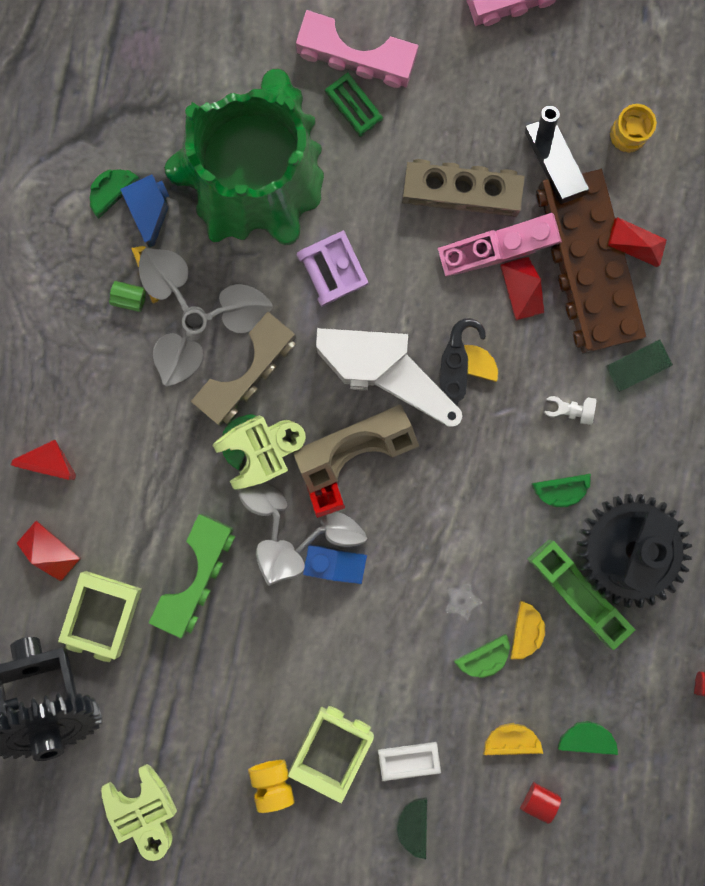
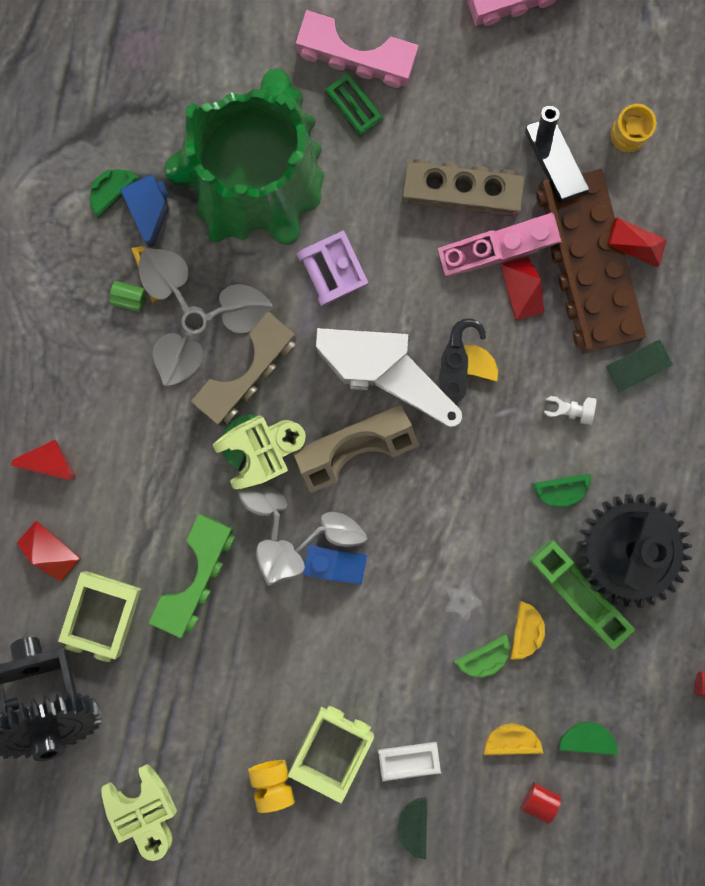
red slope [306,482,345,518] -> none

